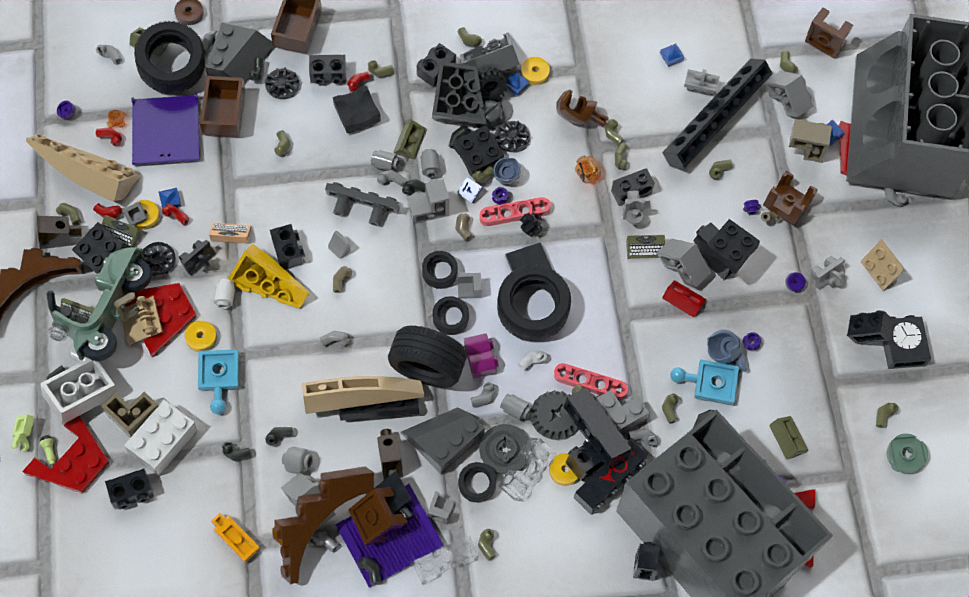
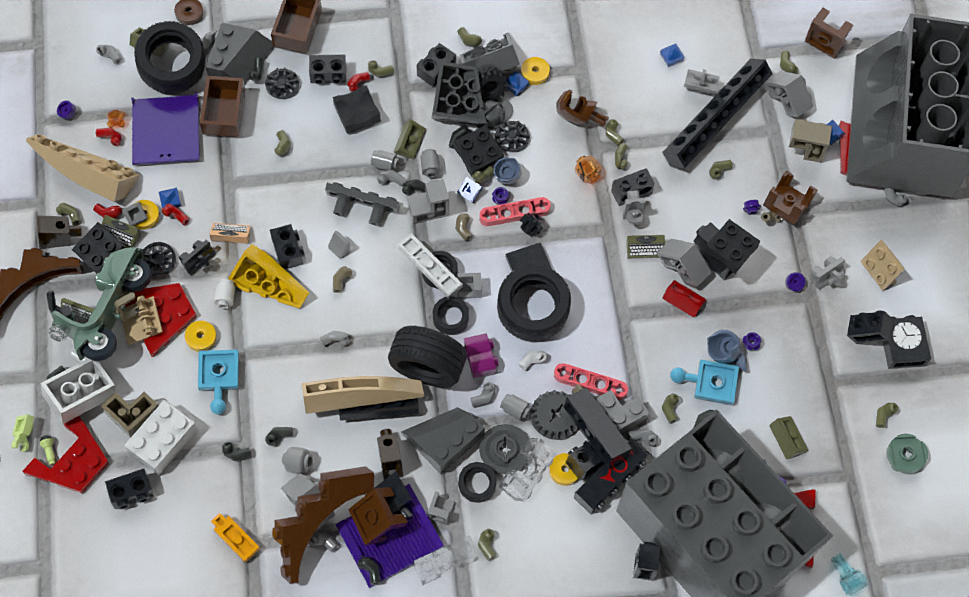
none -> white plate [397,233,463,299]
none -> clear light blue pin [831,553,868,596]

